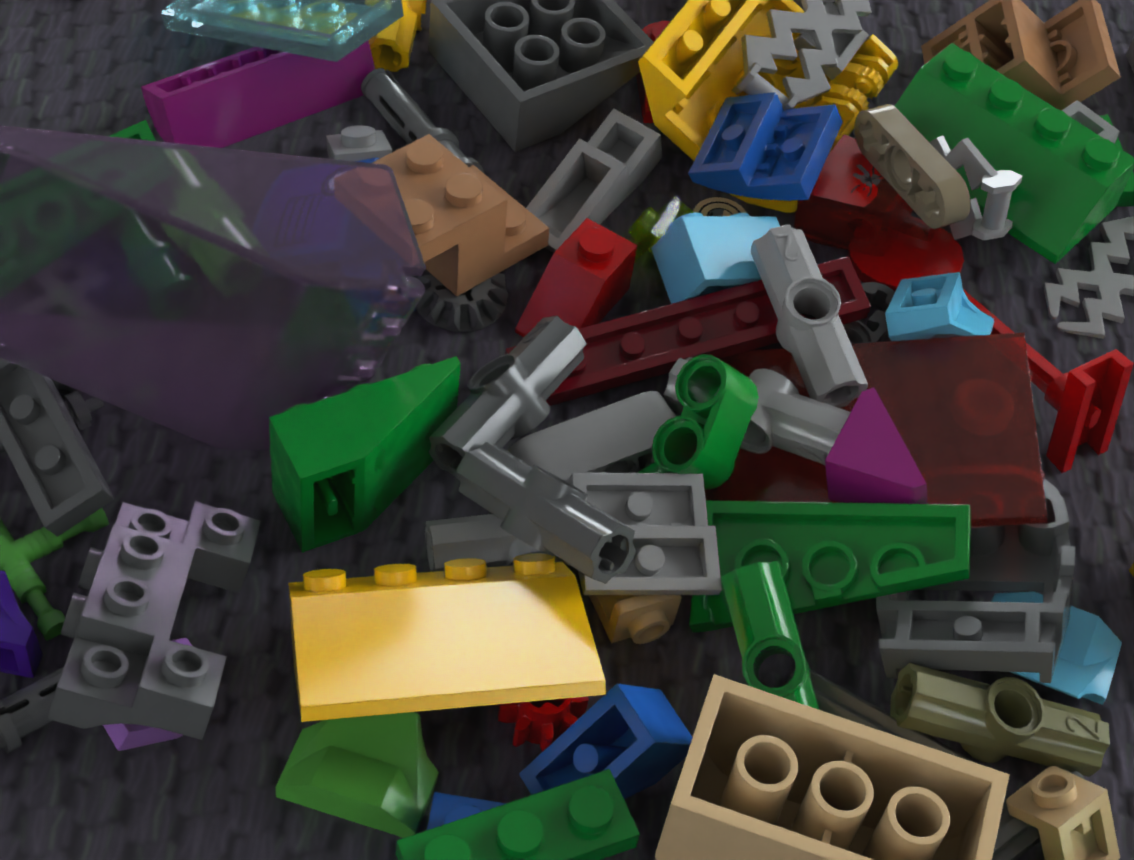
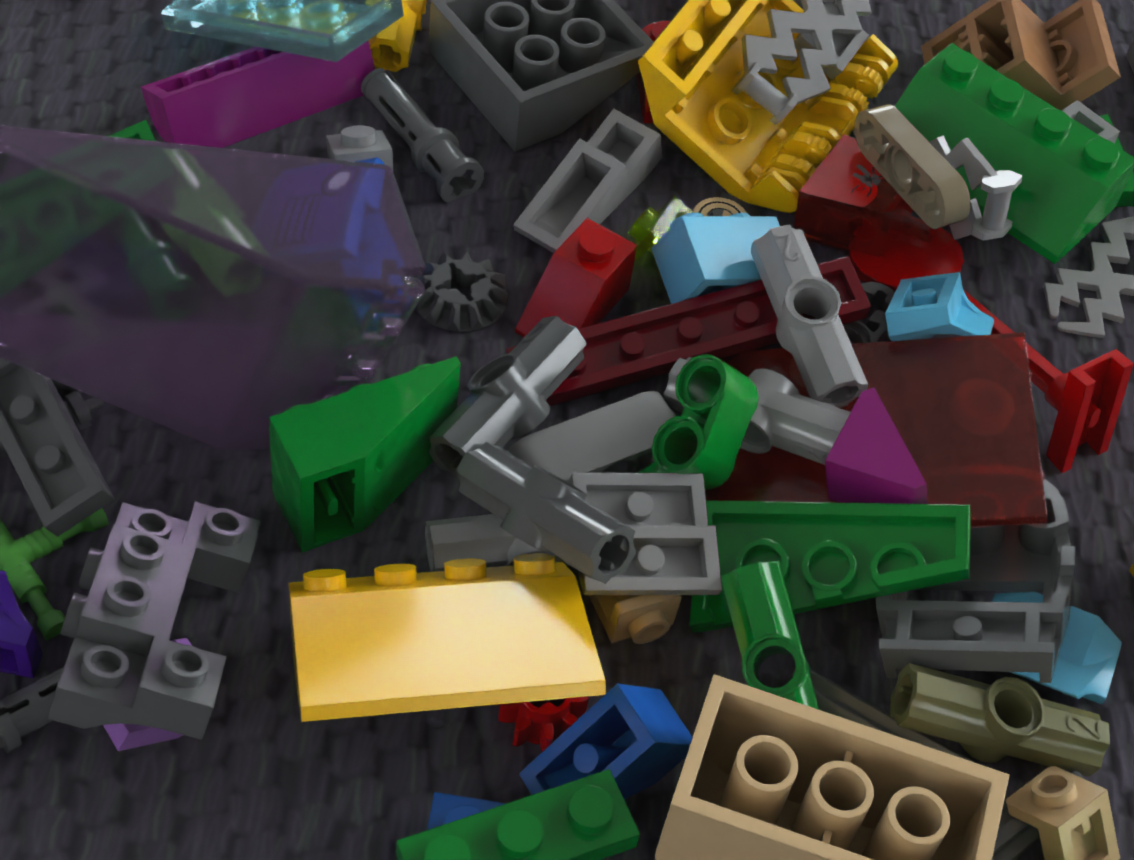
bright green slope [275,712,439,838] -> none
medium nougat bracket [332,134,550,296] -> none
blue slope [688,92,843,201] -> none

